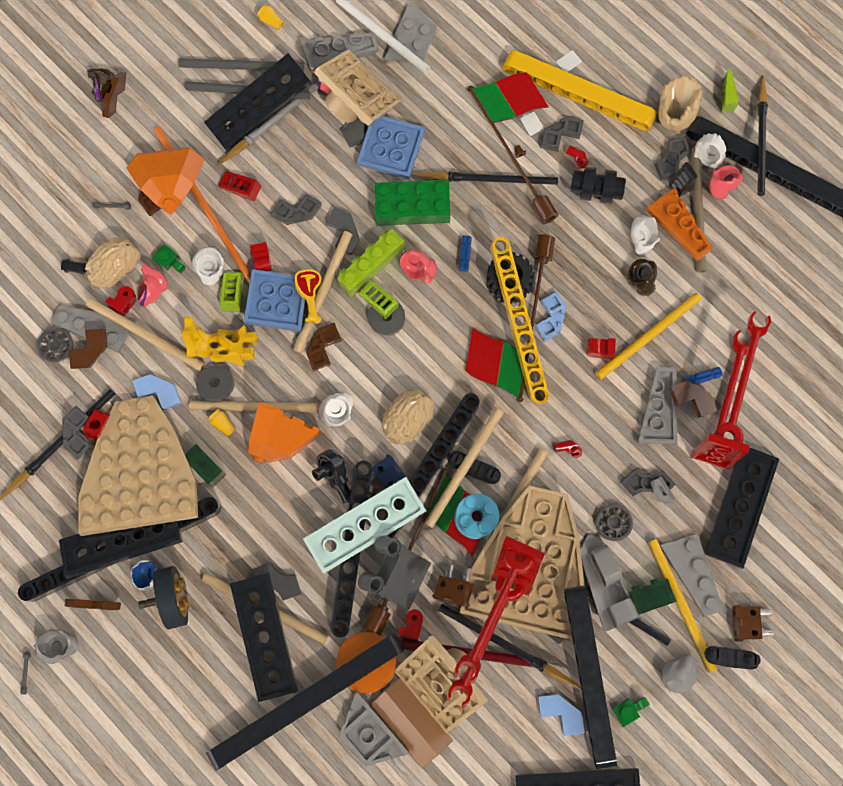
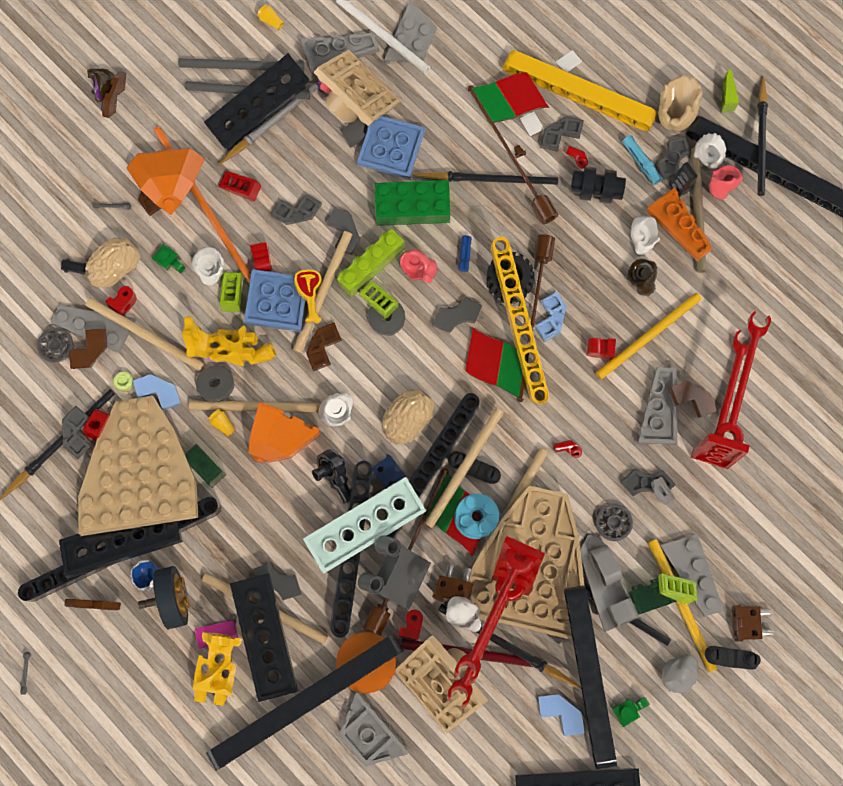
light grey hair [33,629,78,664] -> none
coral hair [137,263,168,307] -> none
medium nougat slope [370,679,453,768] -> none
blue axle [684,367,723,385] -> none
black plate [704,447,779,569] -> none
none -> yellowish green tile [114,372,134,391]
none -> yellow hips [192,632,242,706]
none -> dark pink tile [195,620,238,649]
none -> yellow cone [248,343,277,365]
none -> dark grey tile [433,298,482,333]
none -> white hair [446,596,481,632]
none -> medium azure pin [622,135,663,186]
none -> lime slope [658,573,697,604]

